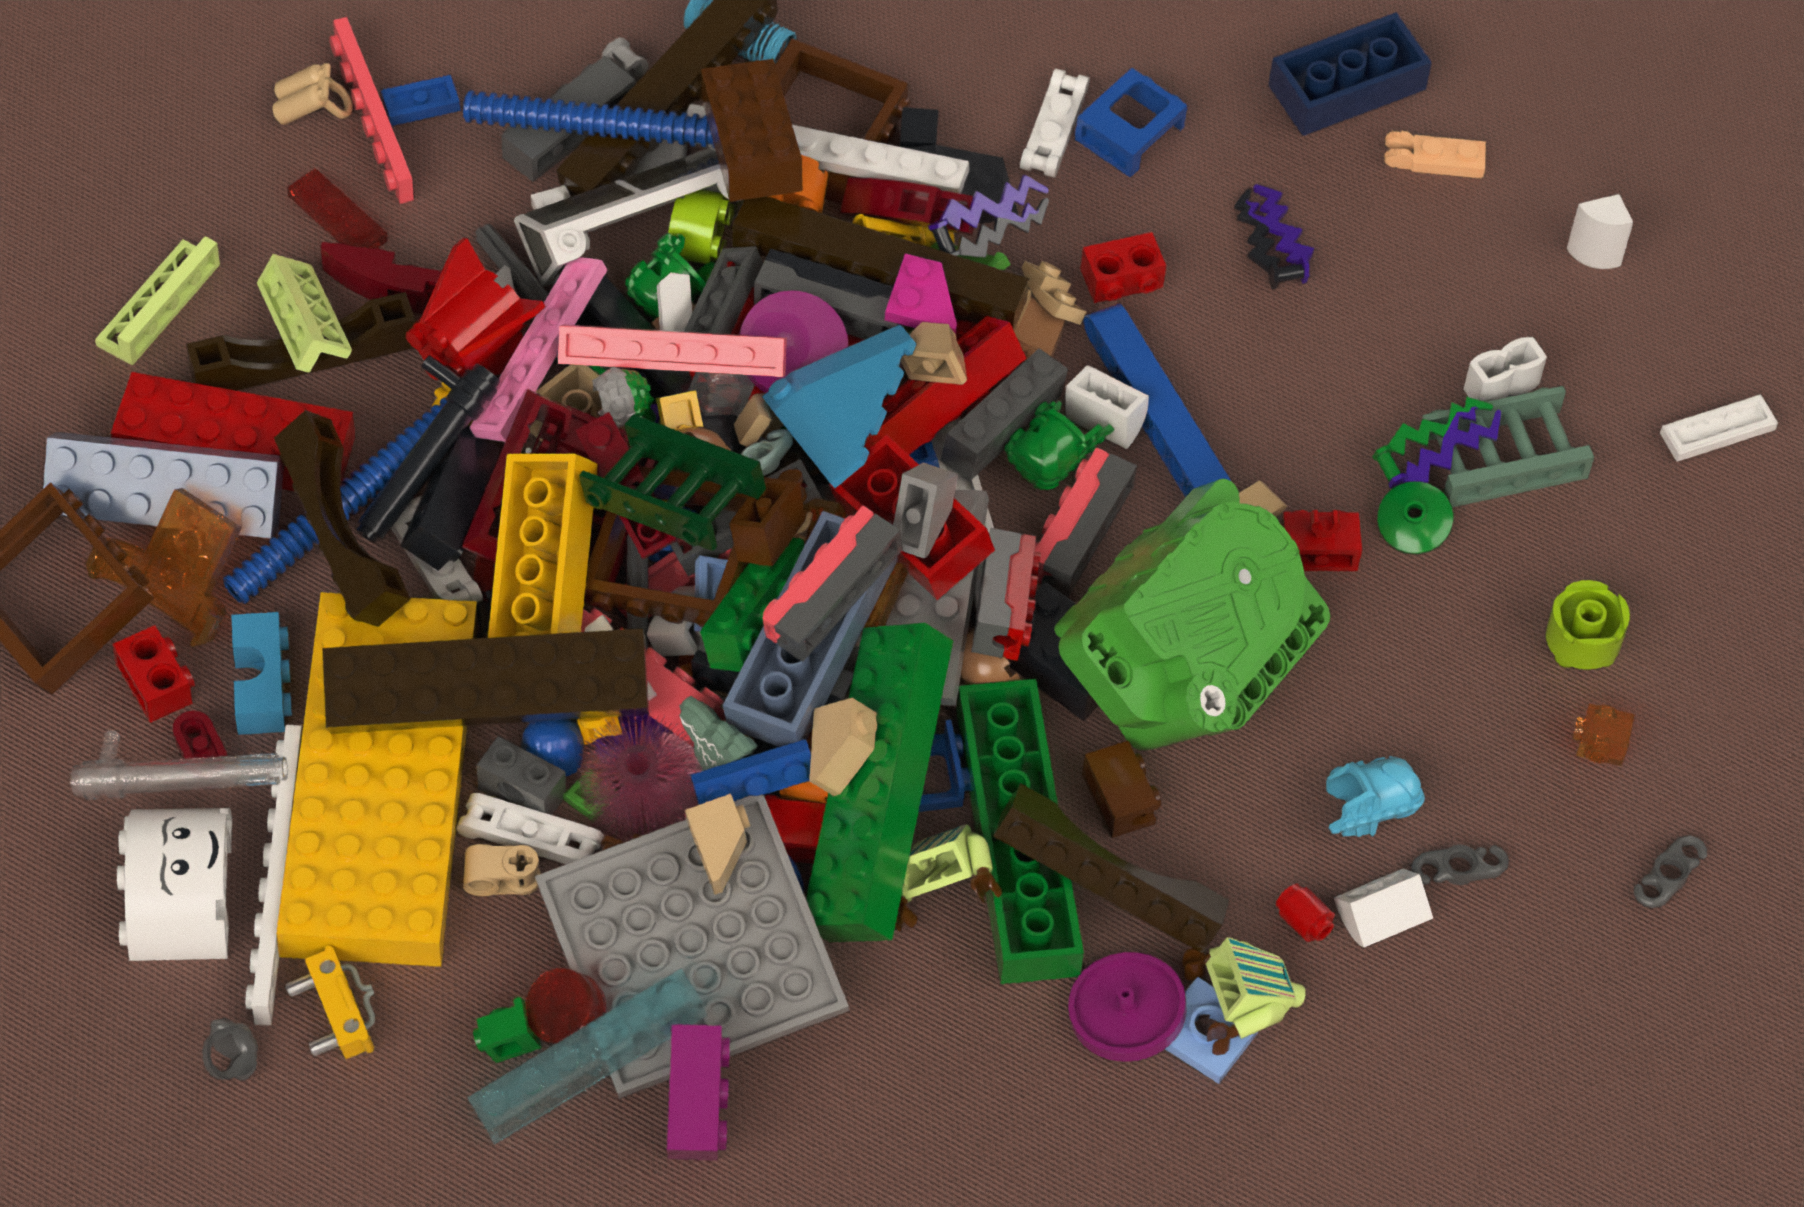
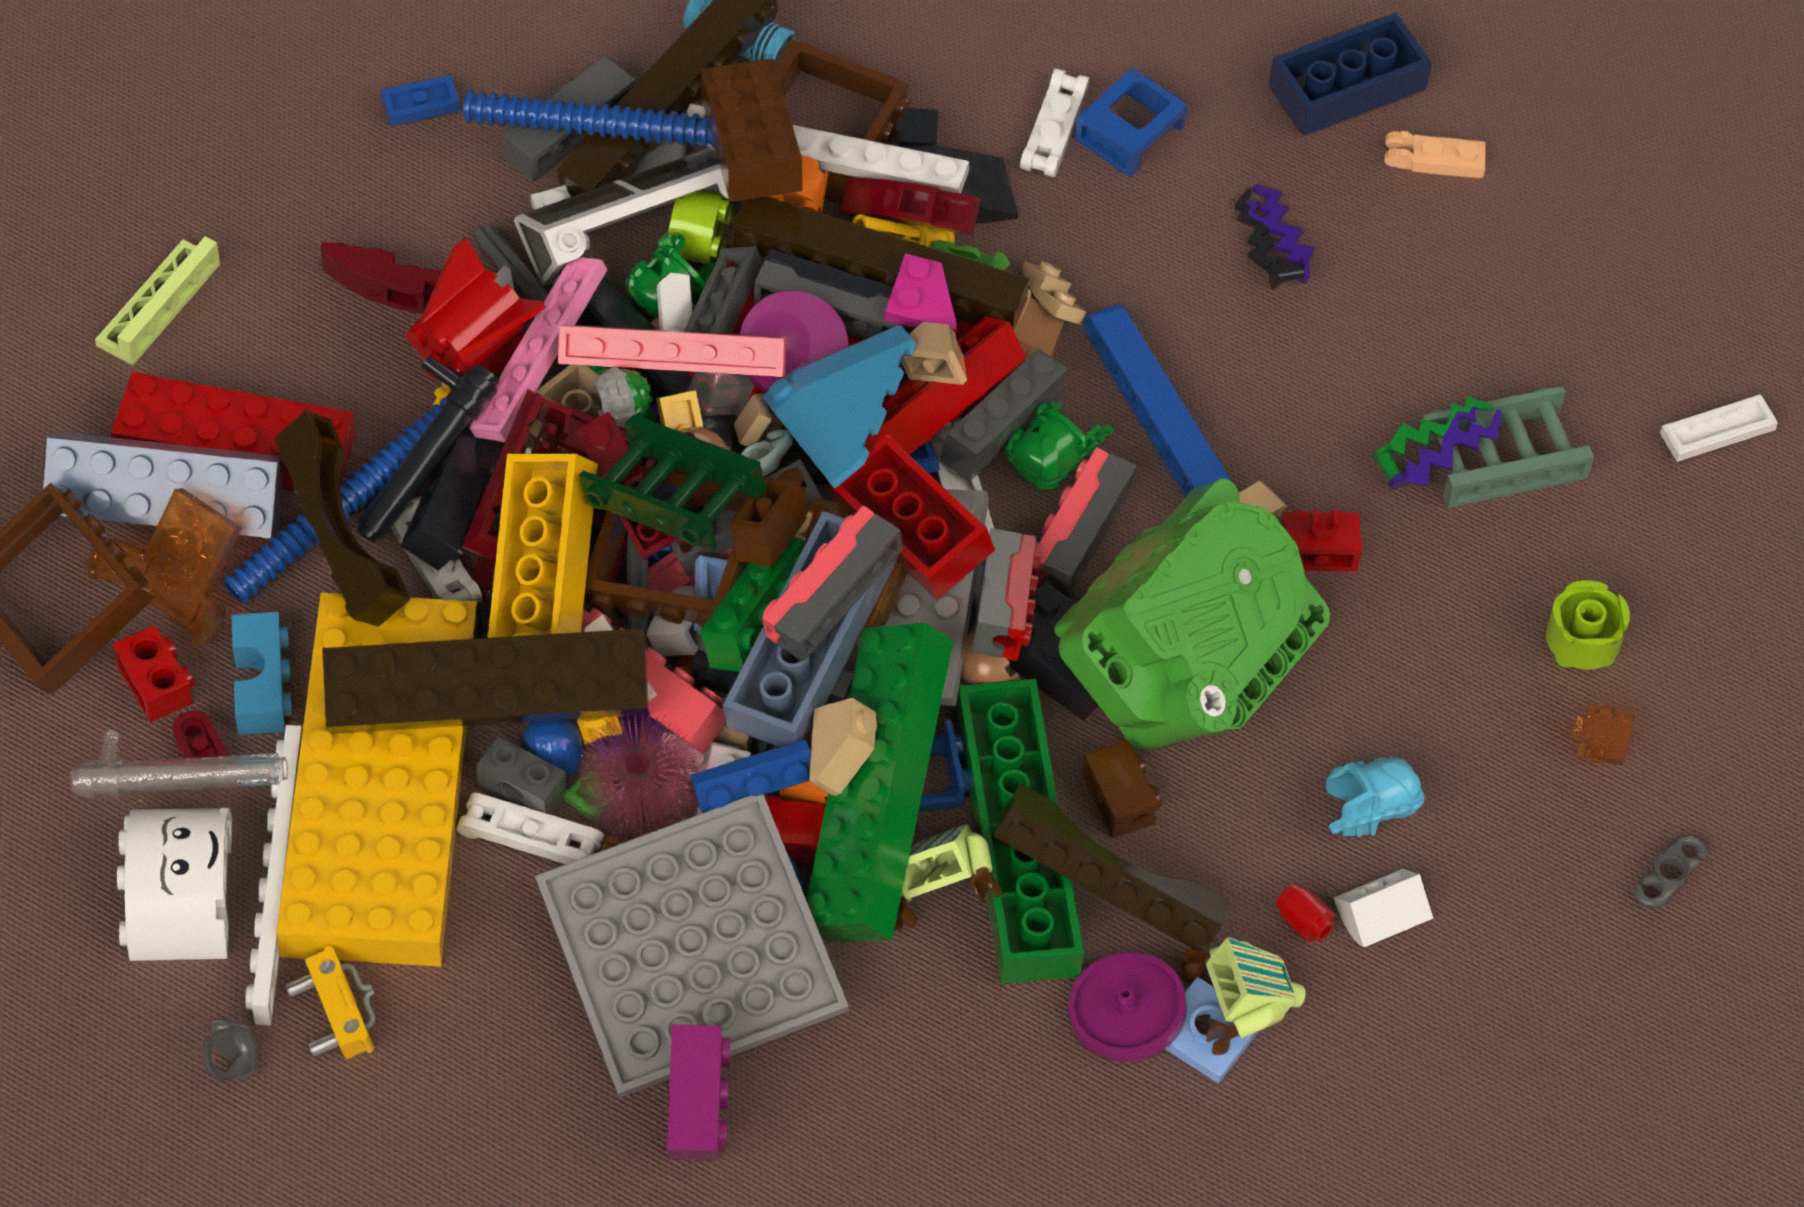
dark brown arch [186,292,416,391] -> none
yellowish green fence [257,254,352,373] -> none
tan piece [273,63,353,125] -> none
clear red plate [287,168,388,249] -> none
coral plate [329,17,414,204] -> none
tan piece [463,844,541,897] -> none
clear light blue brick [467,969,707,1145] -> none
green brick [473,997,541,1063] -> none
clear red head [525,968,607,1047] -> none
light grey bush [602,38,649,83] -> none
sand green rock [679,696,757,771] -> none
tan slope [685,794,750,895] -> none
light grey slope [893,462,958,558] -> none
piece [927,175,1049,258] -> none
white brick [1065,365,1149,449] -> none
red brick [1080,232,1167,303] -> none
green dish [1377,482,1453,554] -> none
dark grey piece [1411,844,1509,885] -> none
white brick [1464,337,1547,402] -> none
white brick [1567,194,1633,269] -> none

